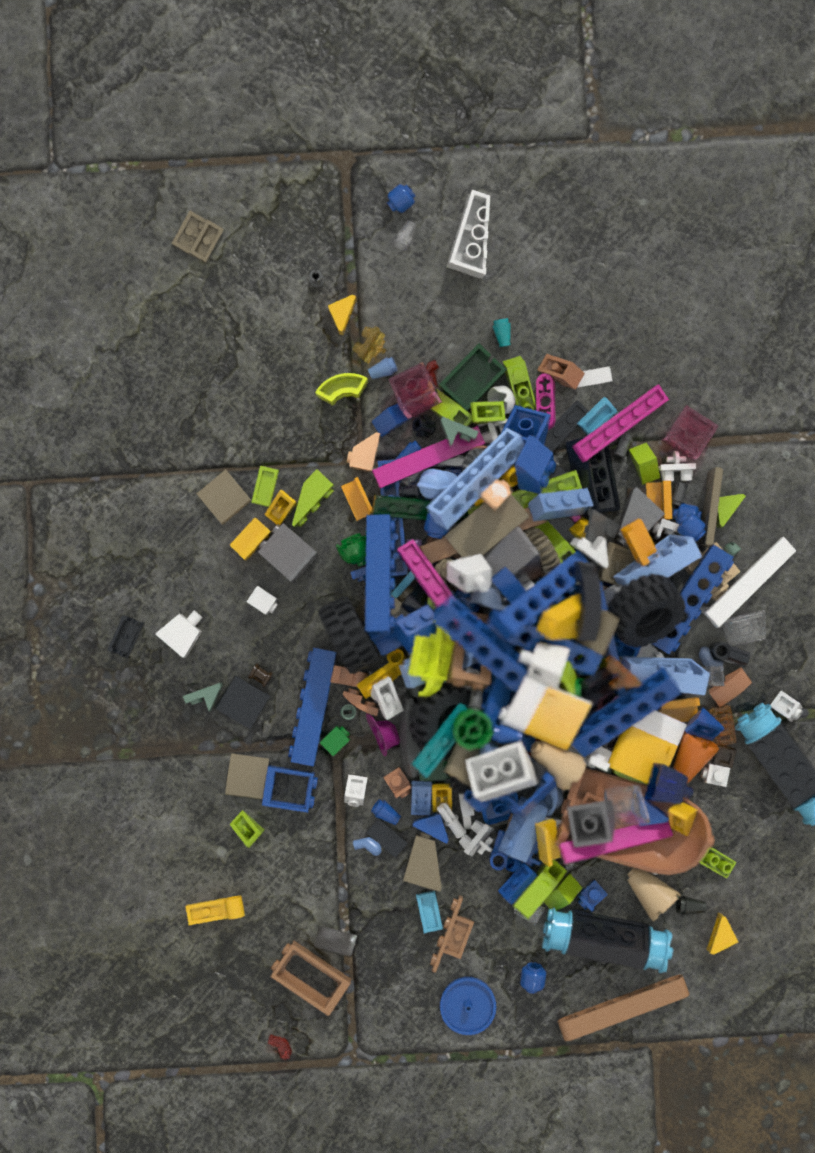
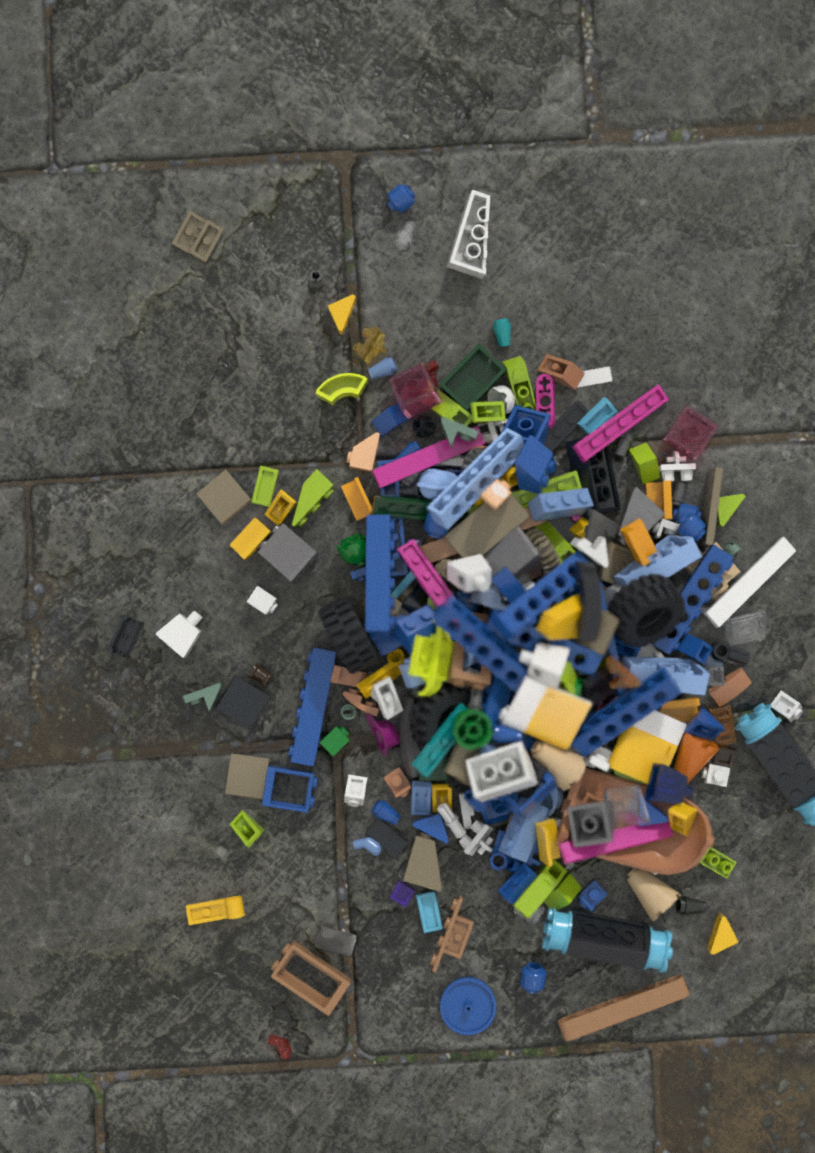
none -> dark purple tile [389,880,416,907]
none -> blue brick [677,633,713,664]

